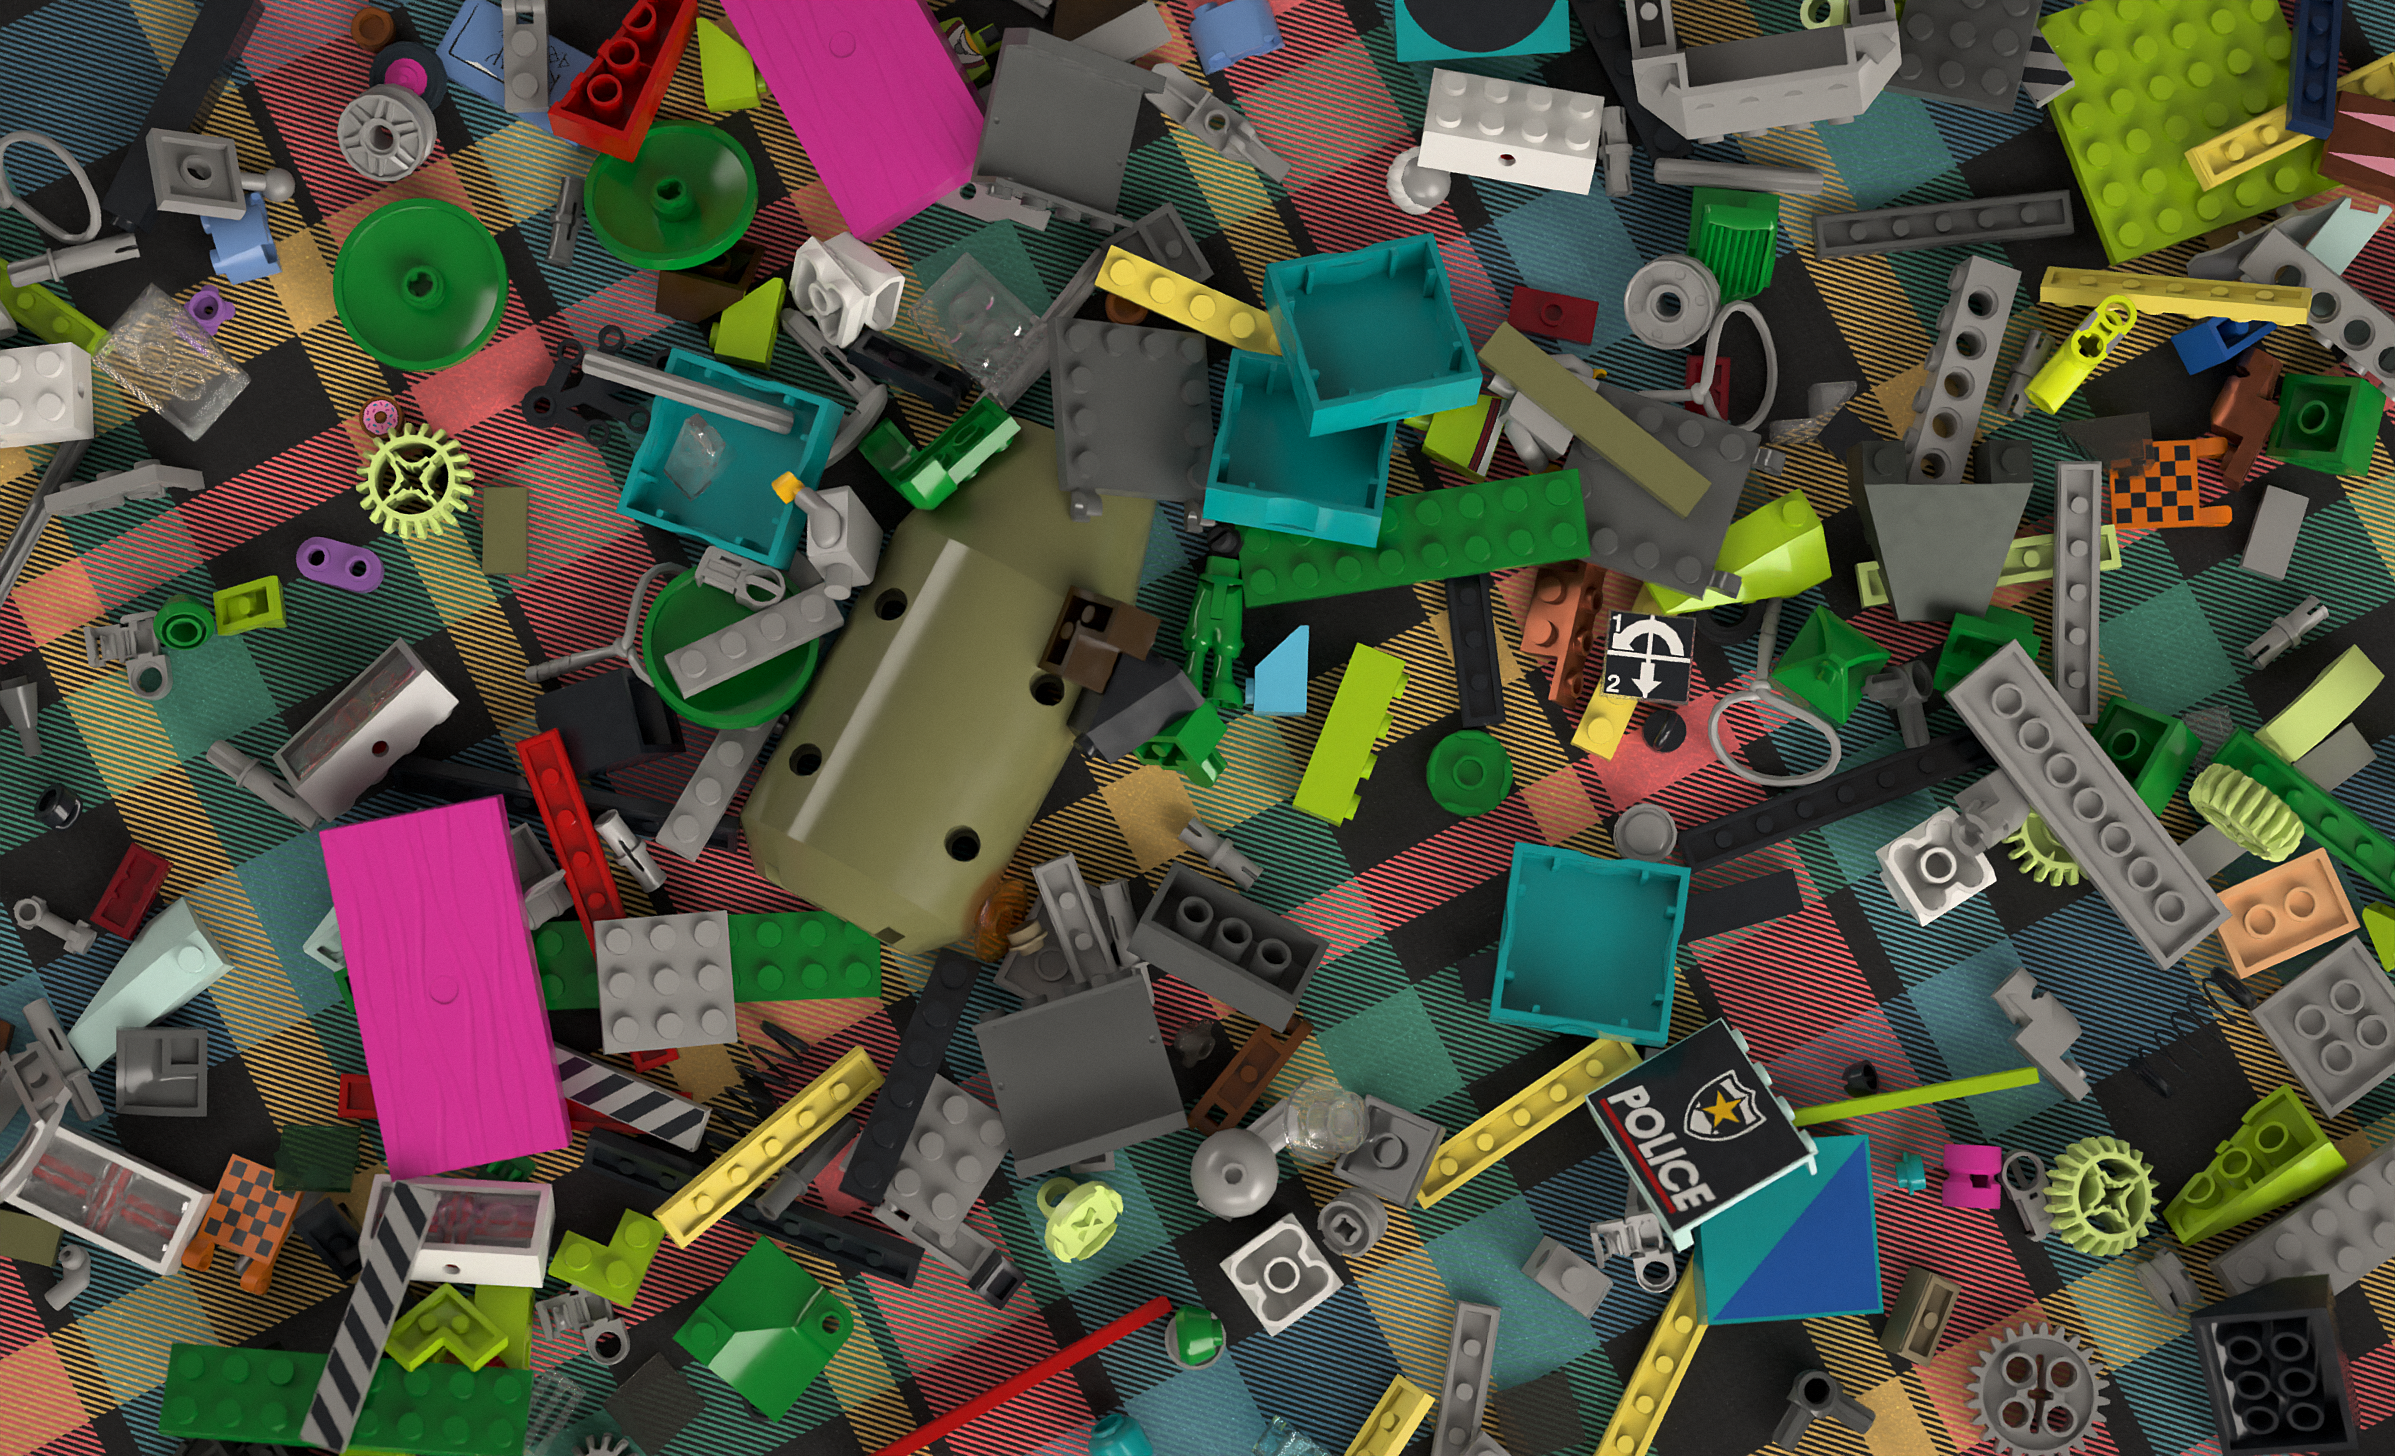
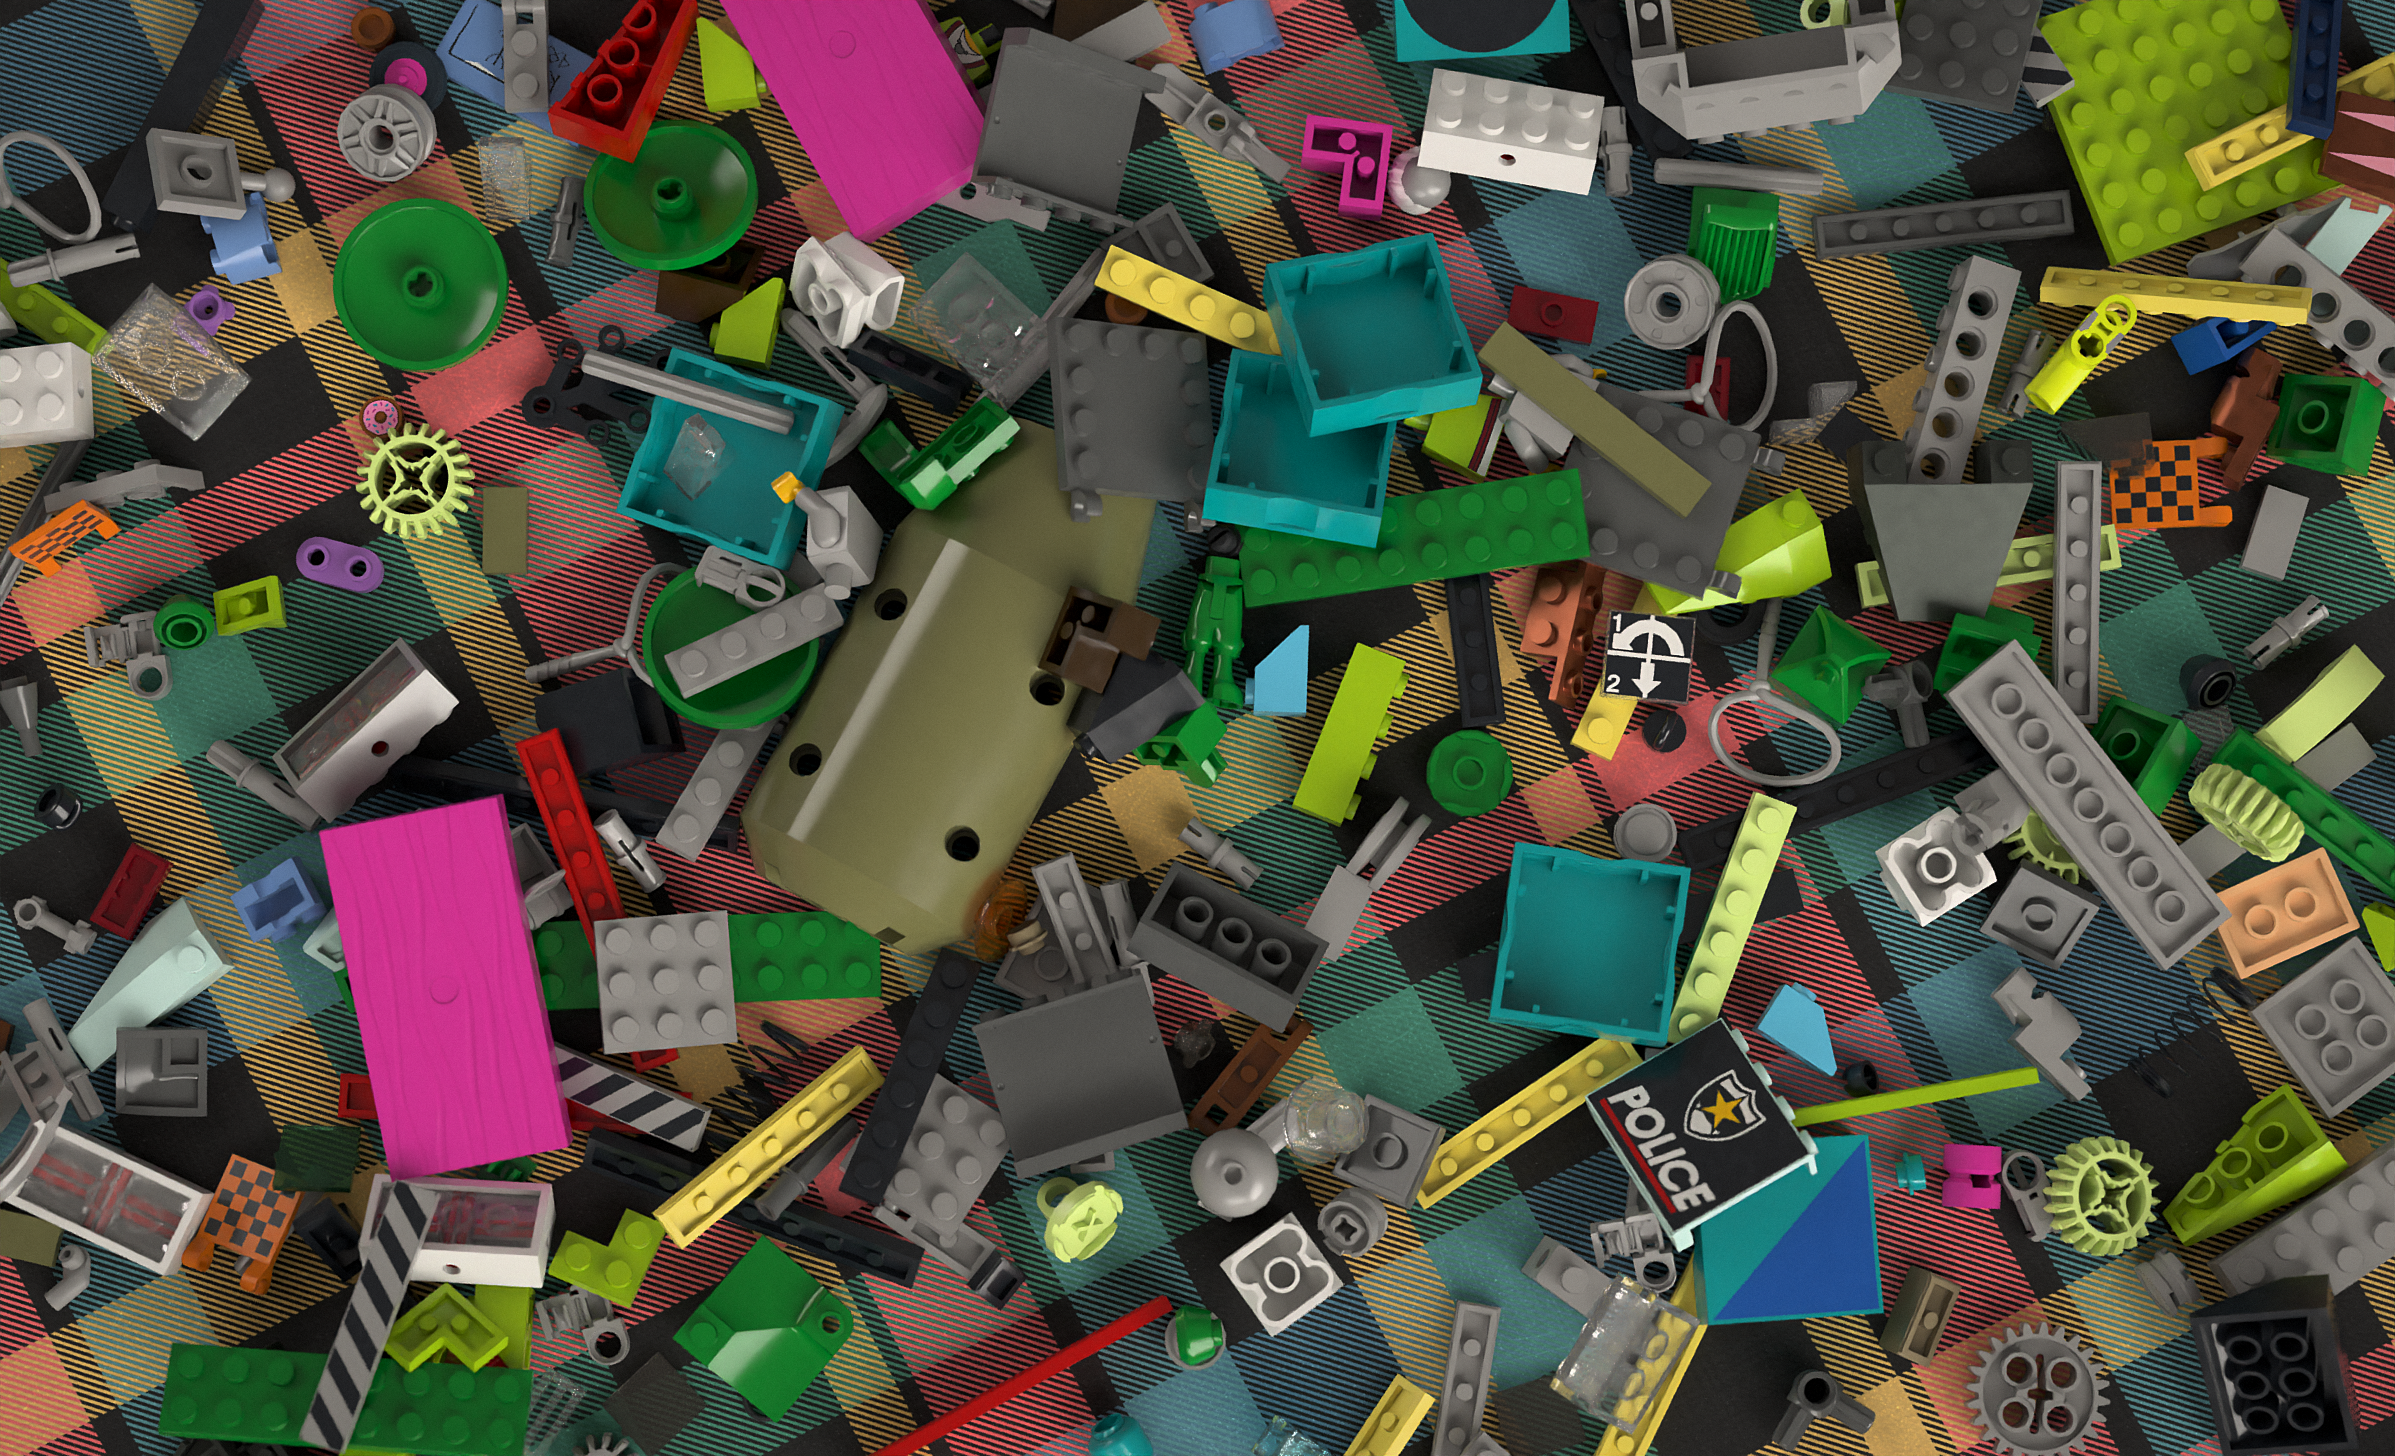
none -> orange flag [8,499,121,578]
none -> medium blue cylinder [230,856,328,944]
none -> clear slope [478,137,532,220]
none -> dark pink brick [1300,114,1393,221]
none -> light grey tile [1304,865,1373,963]
none -> light grey wheel [1345,796,1432,893]
none -> clear brick [1549,1272,1701,1434]
none -> yellowish green plate [1667,791,1797,1044]
none -> medium azure slope [1752,982,1837,1077]
none -> dark grey plate [1979,858,2102,971]
none -> black cone [2179,654,2237,711]

